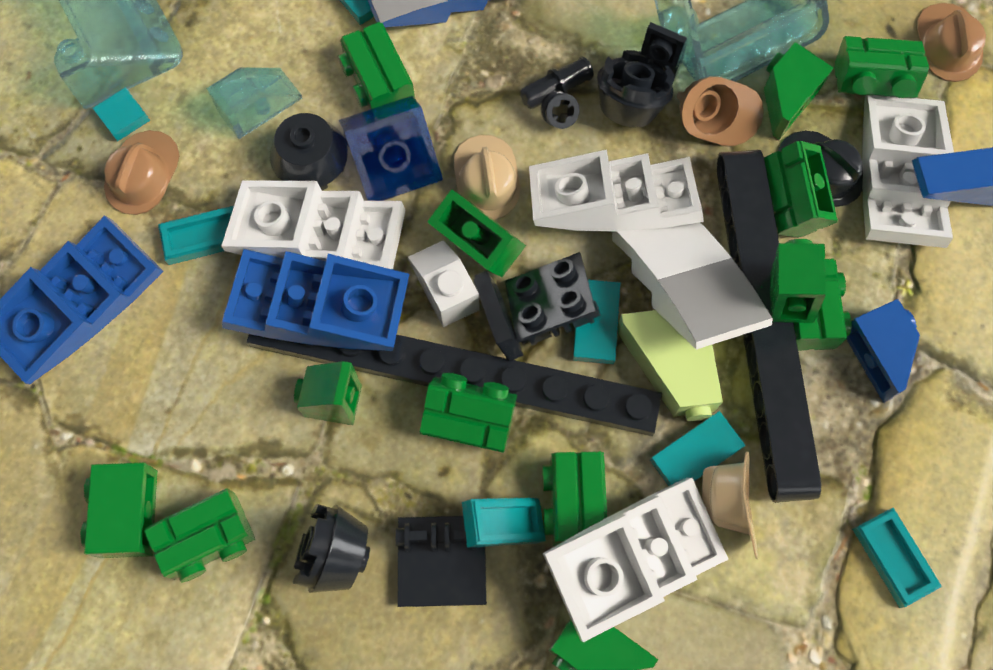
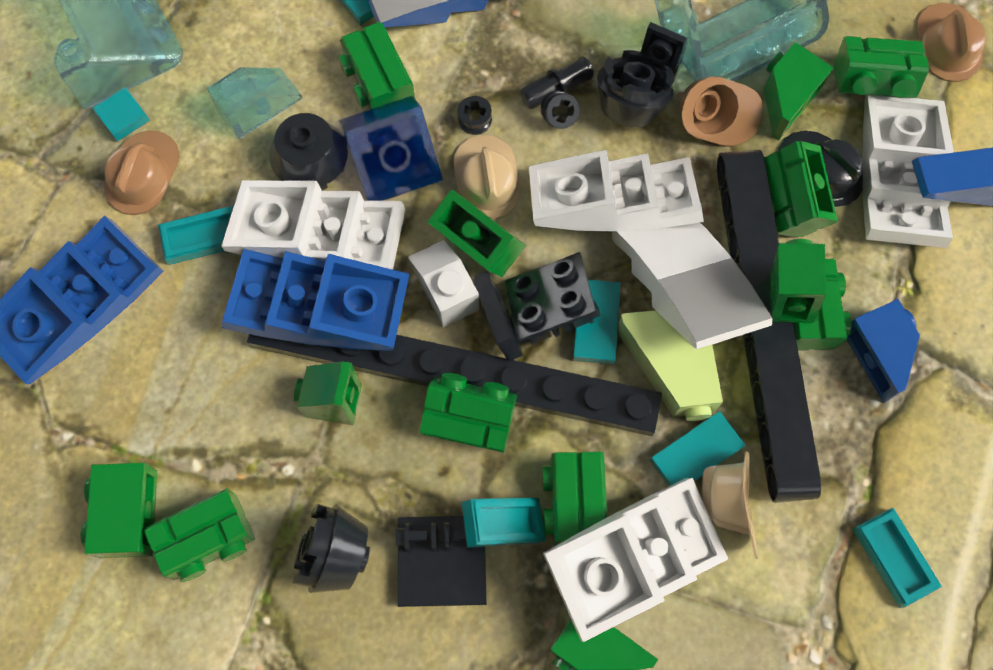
none -> black bush [457,96,492,135]

